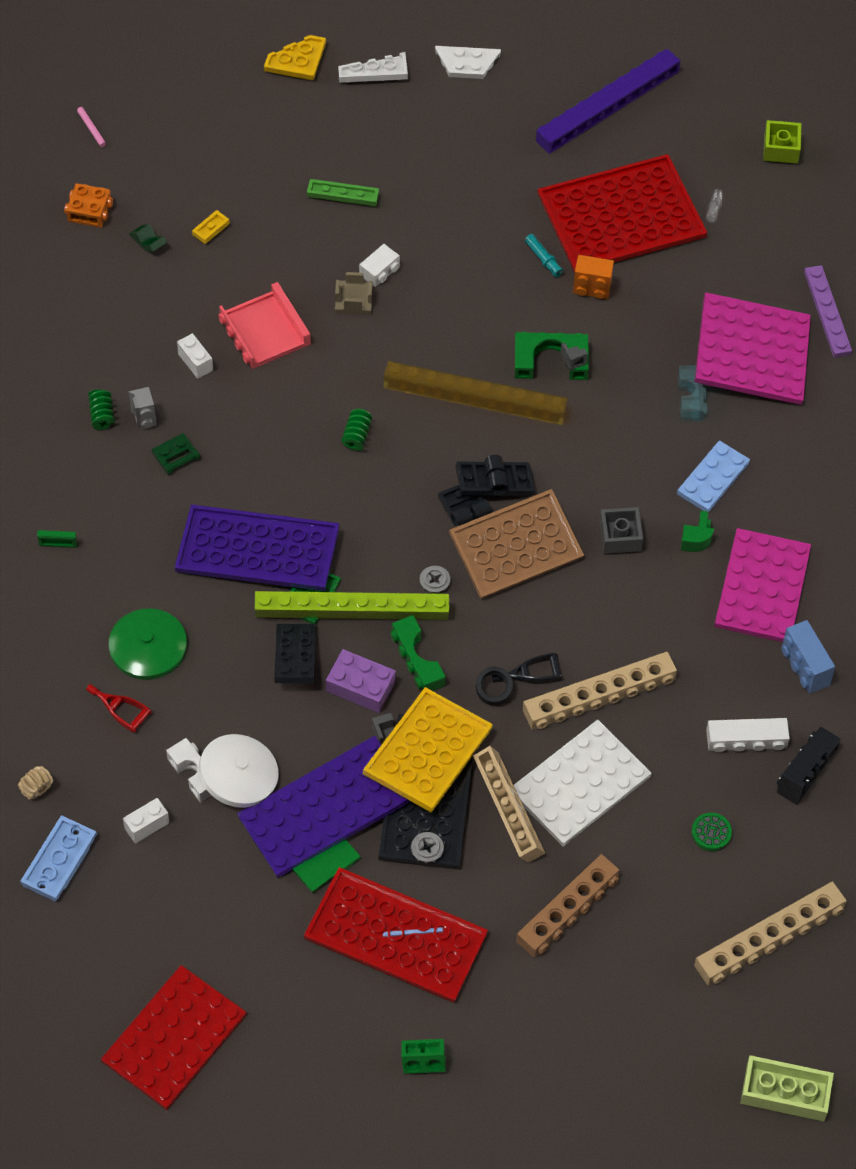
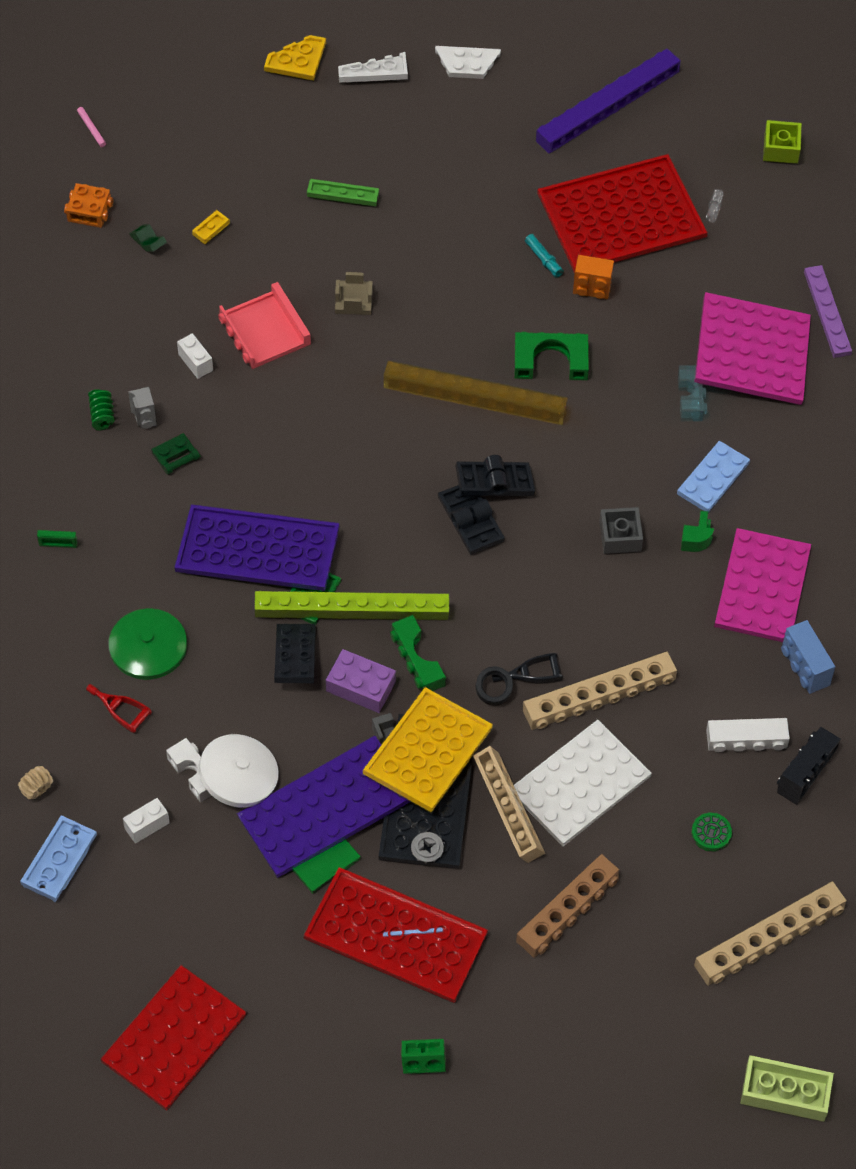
green piece [341,409,372,451] -> none
white brick [359,244,400,287] -> none
light grey gear [420,566,450,594] -> none
medium nougat plate [449,489,584,599] -> none
dark grey panel [561,343,588,370] -> none

